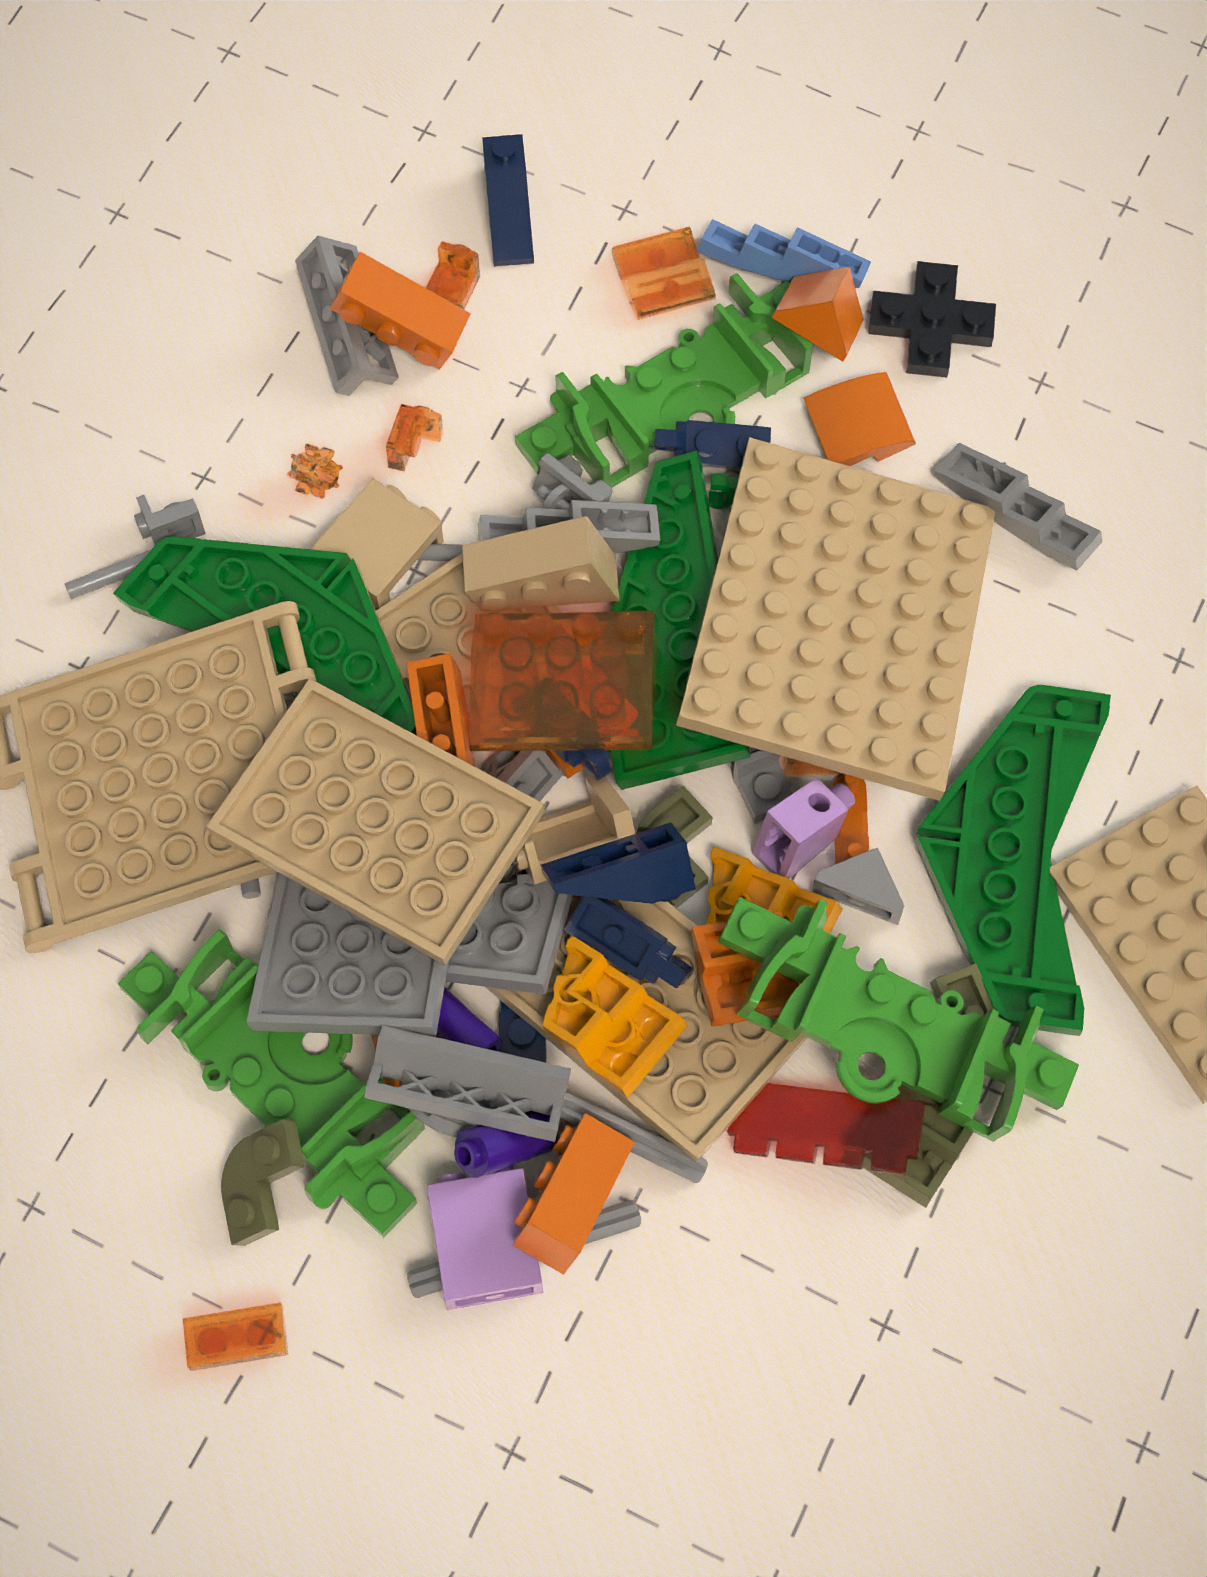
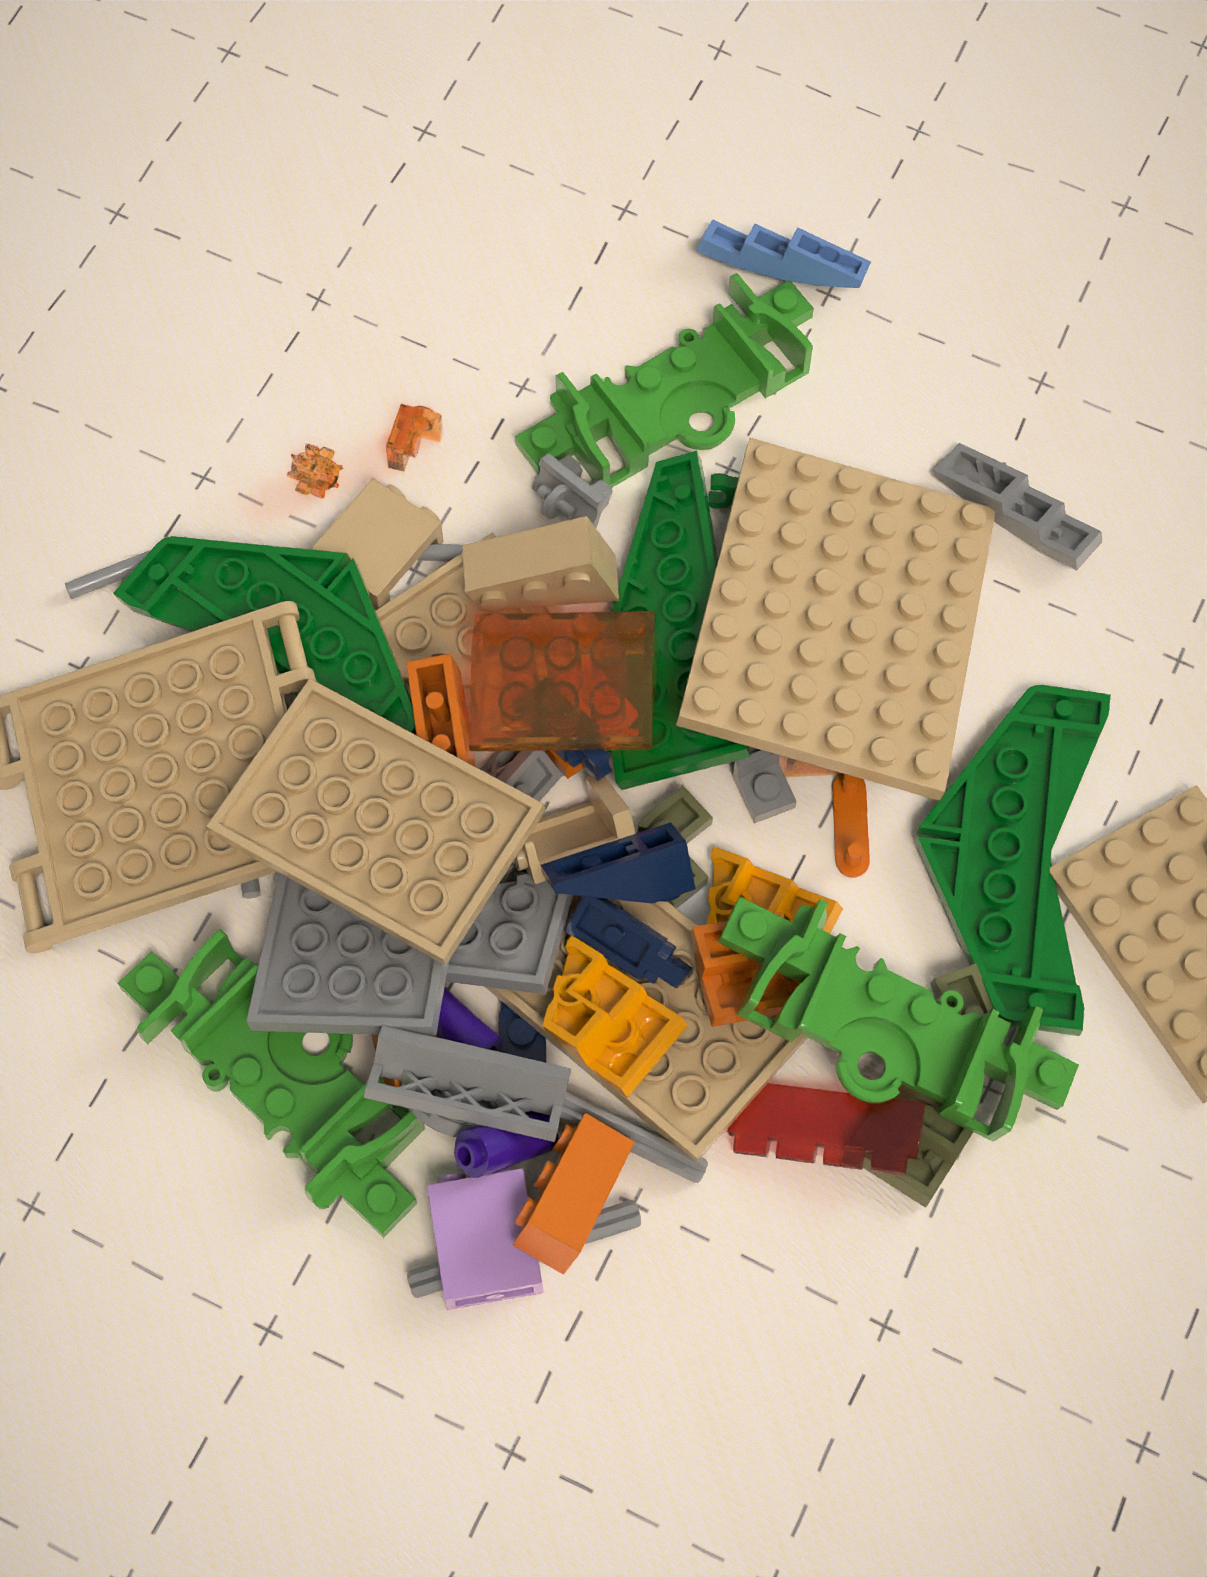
light grey bracket [134,495,206,545] -> none
clear orange plate [182,1302,289,1371] -> none
olive plate [221,1119,305,1246] -> none
light grey fence [295,235,399,396] -> none
orange brick [329,252,471,370] -> none
clear orange bracket [426,241,480,310] -> none
light grey slope [478,500,660,554] -> none
dark blue slope [482,134,534,267] -> none
clear orange slope [611,226,716,320] -> none
dark blue hinge [652,420,771,470] -> none
lavender torso [752,780,855,879] -> none
orange slope [771,266,864,362] -> none
orange slope [803,372,916,466] -> none
light grey slope [812,847,905,925] -> none
black plate [868,261,996,378] -> none

